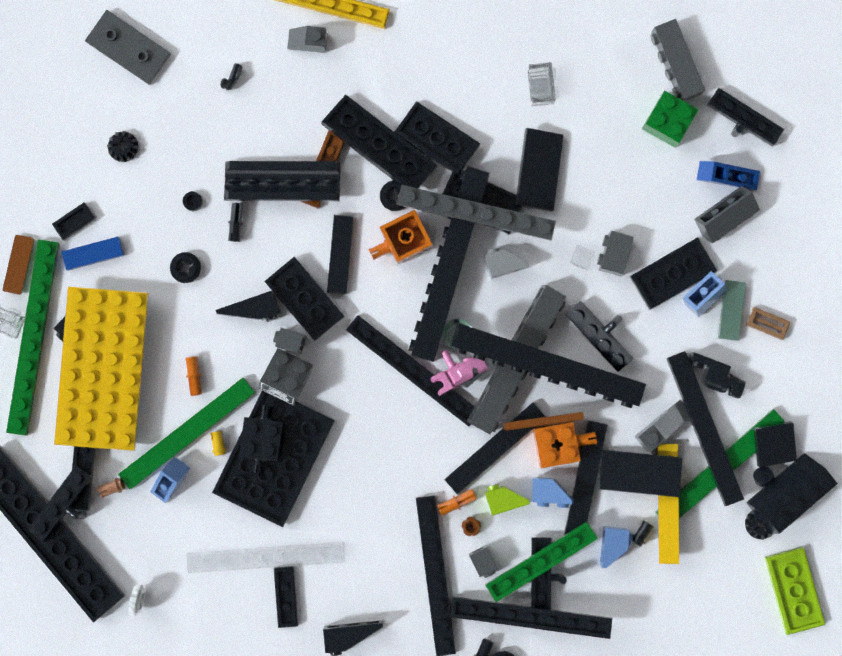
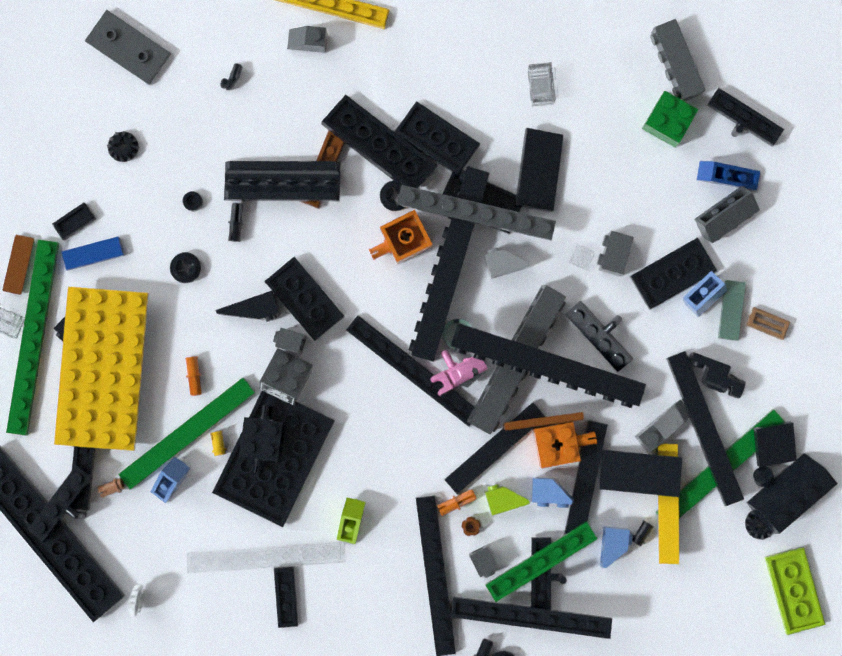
black slope [323,620,384,656] -> none
black tile [327,215,354,294] -> none
none -> lime slope [336,497,366,544]

